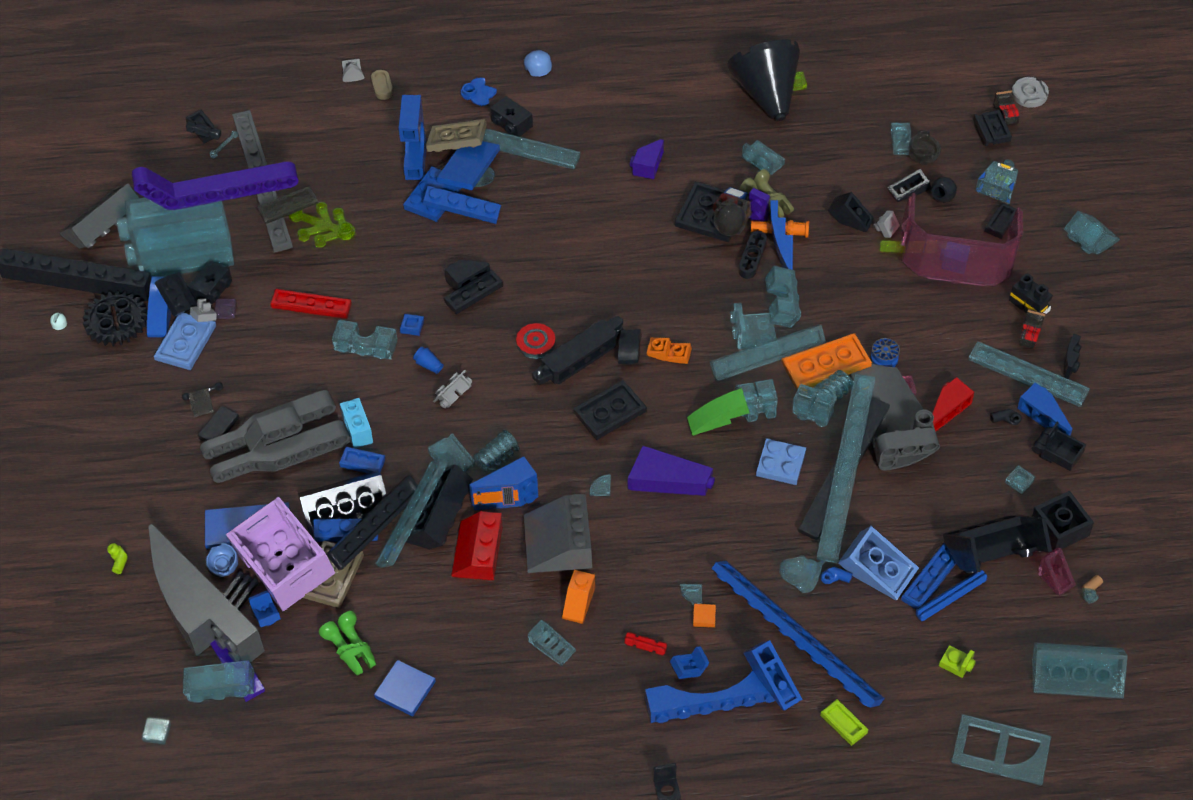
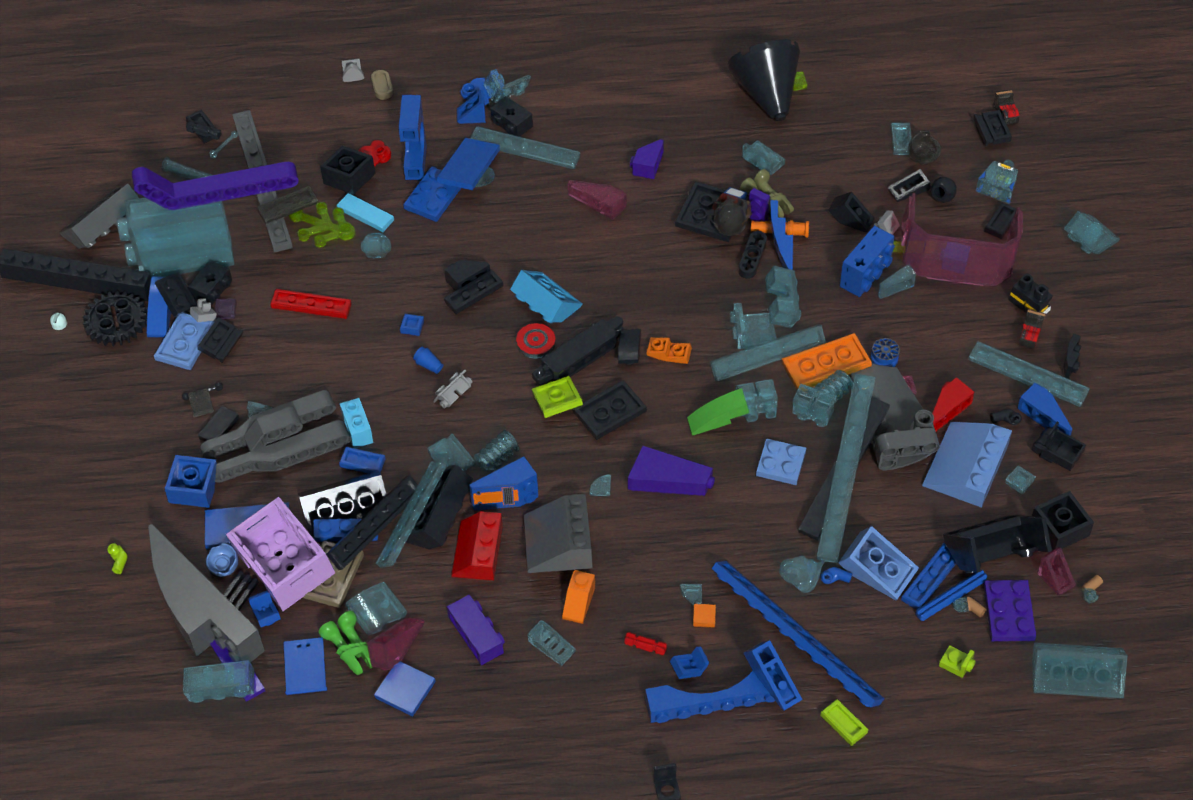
clear light blue plate [142,718,171,745] -> none
clear light blue arch [332,320,398,359] -> none
blue plate [423,186,501,224] -> none
dark tan plate [426,119,487,152] -> none
medium blue hair [524,50,552,77] -> none
clear light blue window [951,714,1051,786] -> none
light grey tile [1012,77,1049,108] -> none
none -> clear light blue pin [162,157,213,179]
none -> blue slope [165,455,216,508]
none -> black plate [197,317,243,363]
none -> clear light blue tile [246,401,274,419]
none -> blue container [284,637,327,695]
none -> black brick [320,145,375,195]
none -> medium azure tile [337,193,394,232]
none -> clear light blue slope [345,582,407,635]
none -> red plate [358,140,391,167]
none -> clear light blue head [361,233,391,258]
none -> clear pink slope [367,617,425,670]
none -> dark purple brick [447,595,505,665]
none -> blue slope [457,90,486,124]
none -> clear light blue bracket [484,69,531,103]
none -> dark azure slope [510,270,583,323]
none -> lime tile [532,376,583,418]
none -> clear pink slope [568,180,627,220]
none -> blue piece [840,225,895,297]
none -> clear light blue slope [878,265,916,299]
none -> medium blue slope [922,422,1012,508]
none -> arm [953,597,986,617]
none -> dark purple plate [984,580,1036,641]

